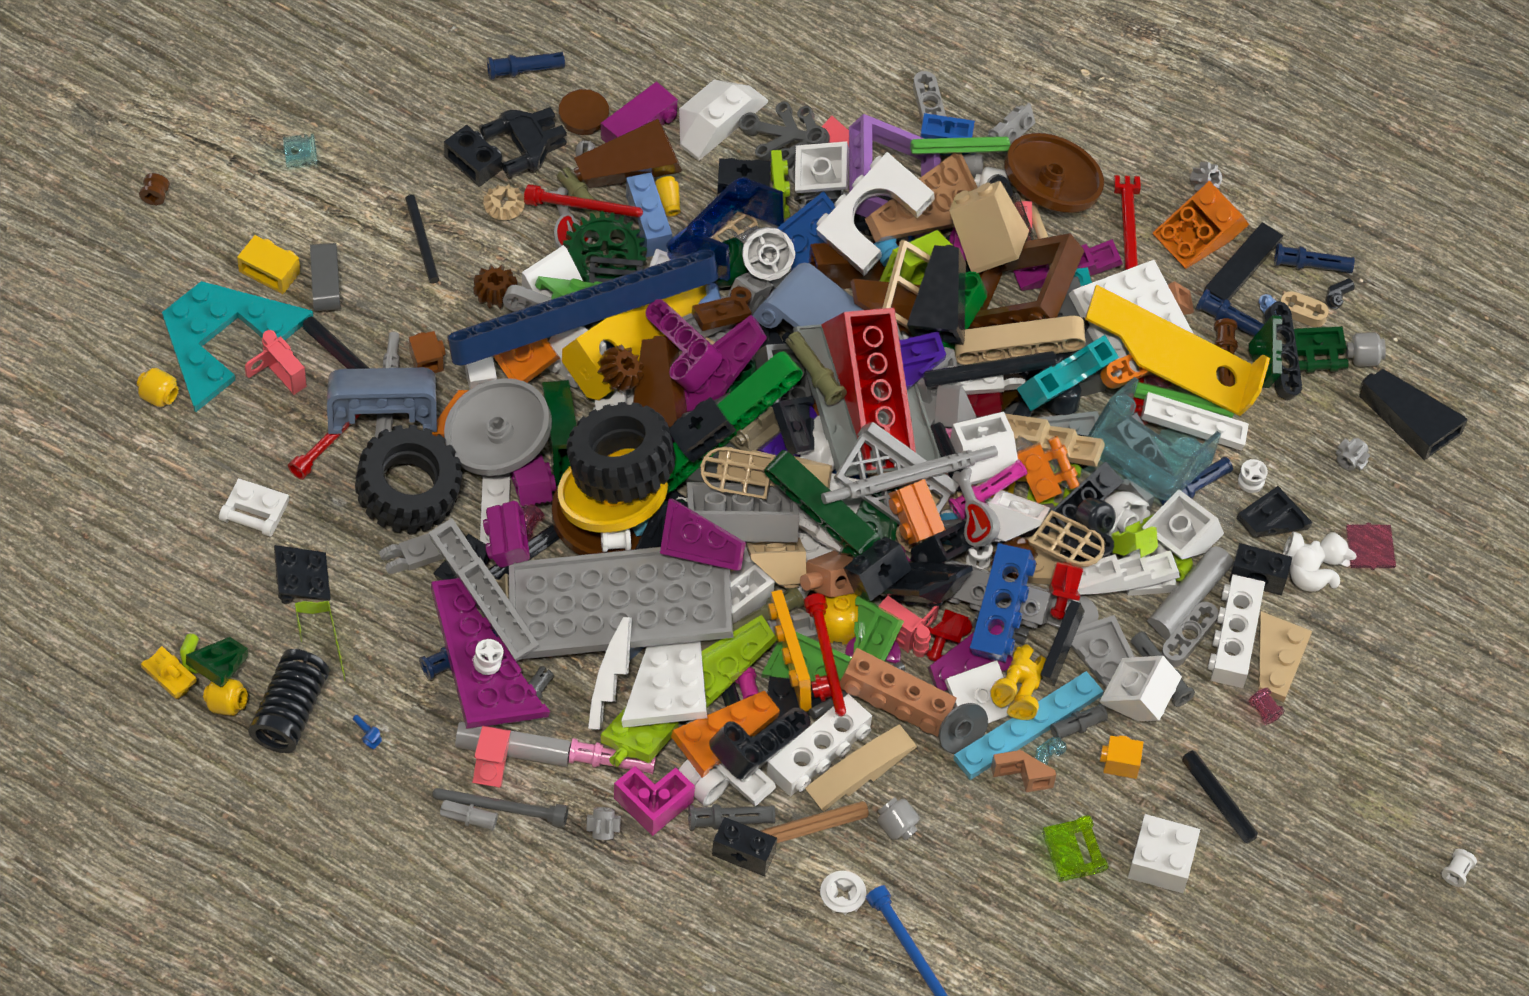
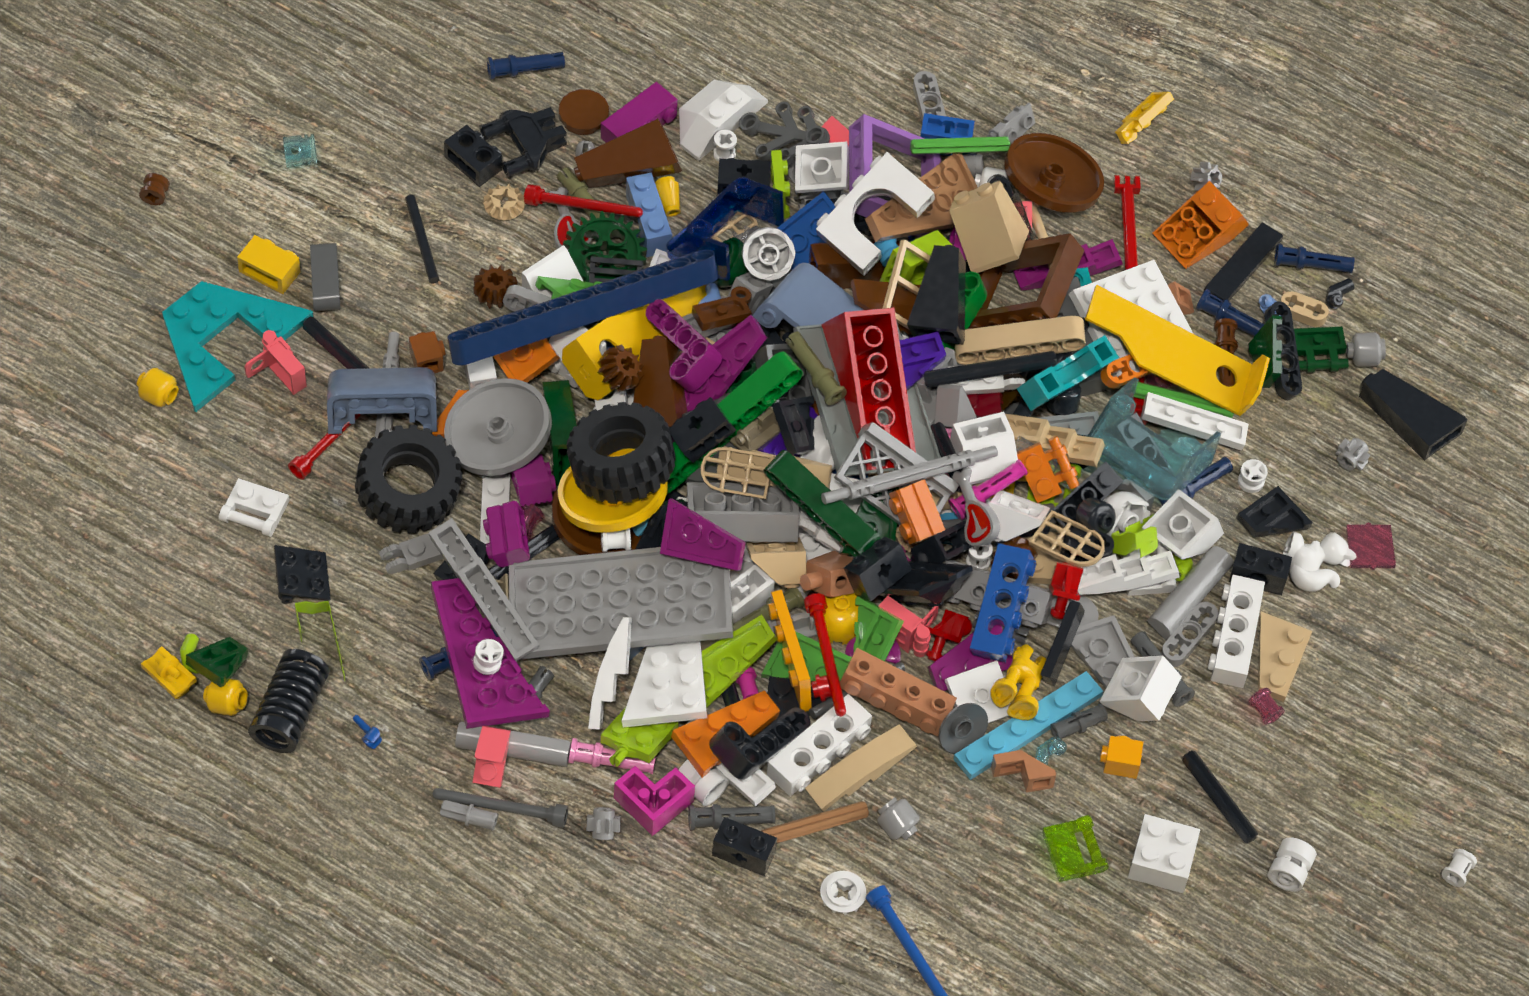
none -> white bush [713,130,737,162]
none -> yellow hinge [1115,92,1174,144]
none -> white wheel [1267,838,1317,892]

